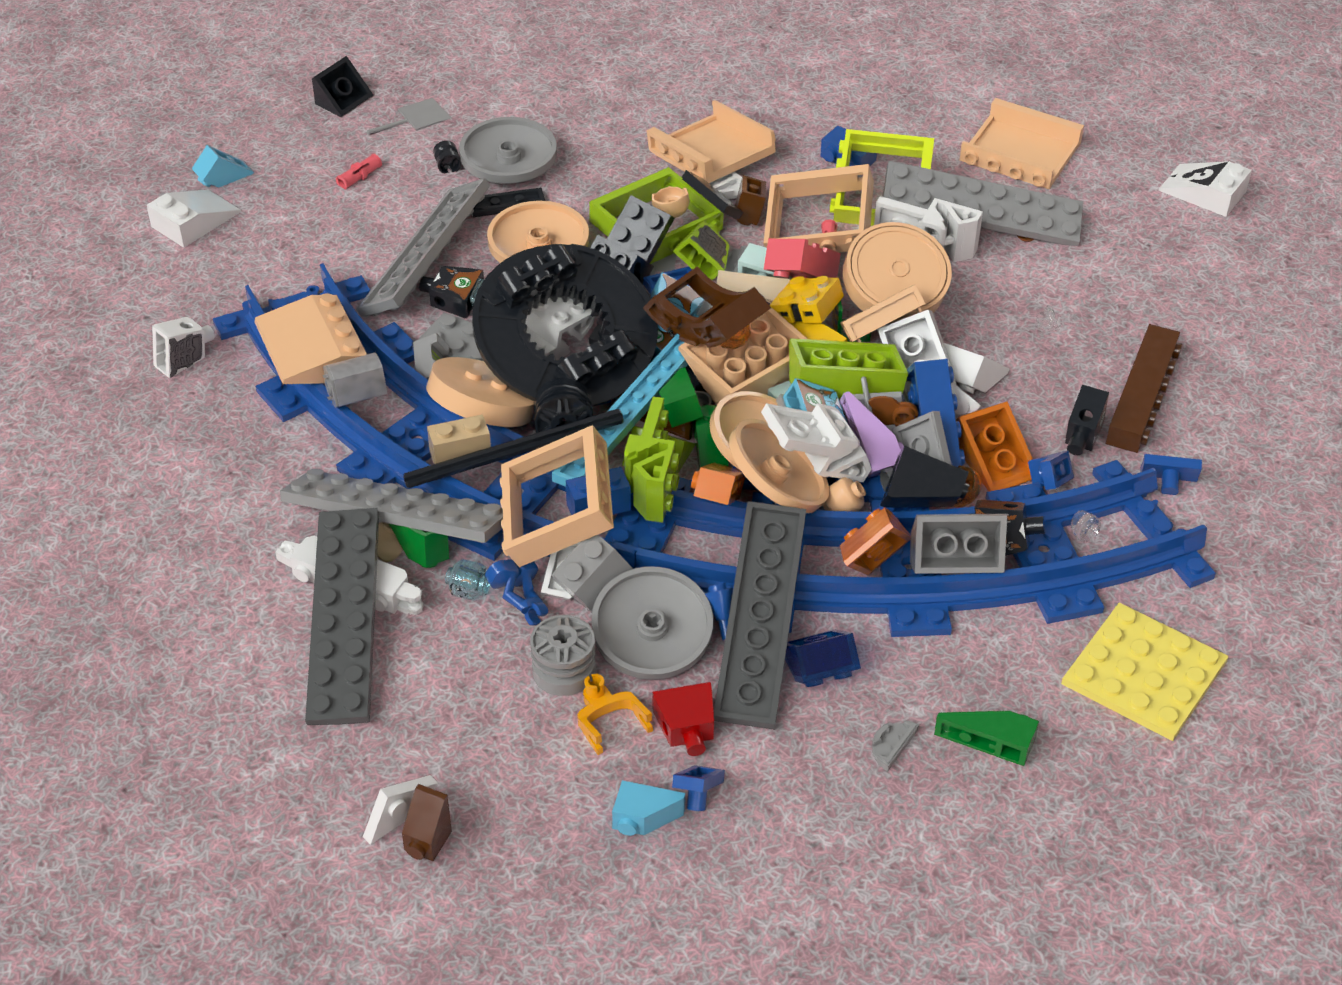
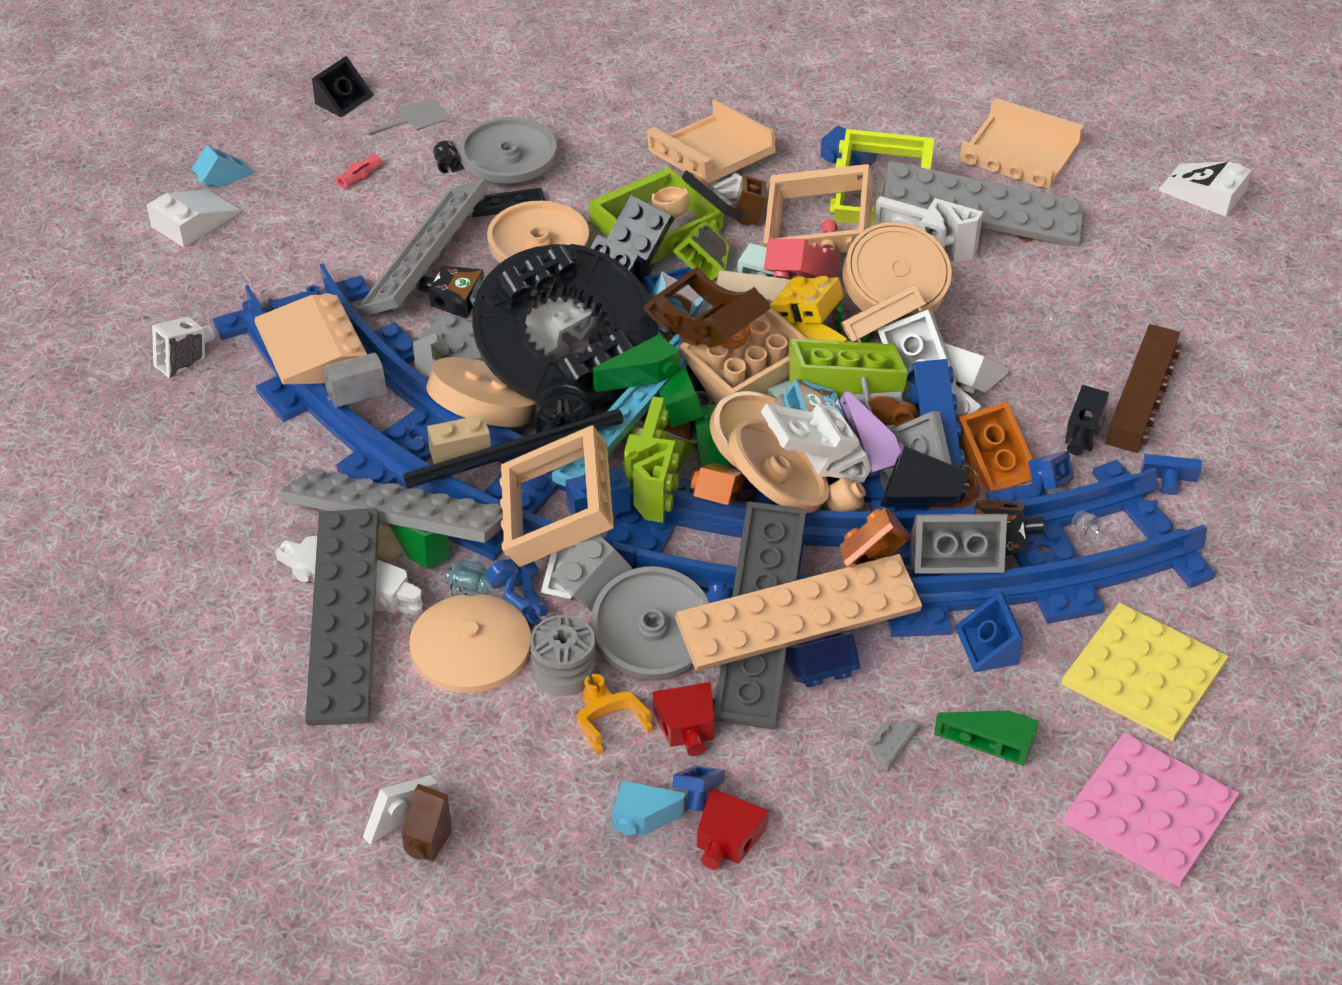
none -> light nougat dish [409,594,531,693]
none -> green slope [593,335,680,392]
none -> light nougat plate [675,554,922,672]
none -> red torso [697,788,768,870]
none -> blue slope [955,591,1024,672]
none -> bright pink plate [1062,732,1240,887]

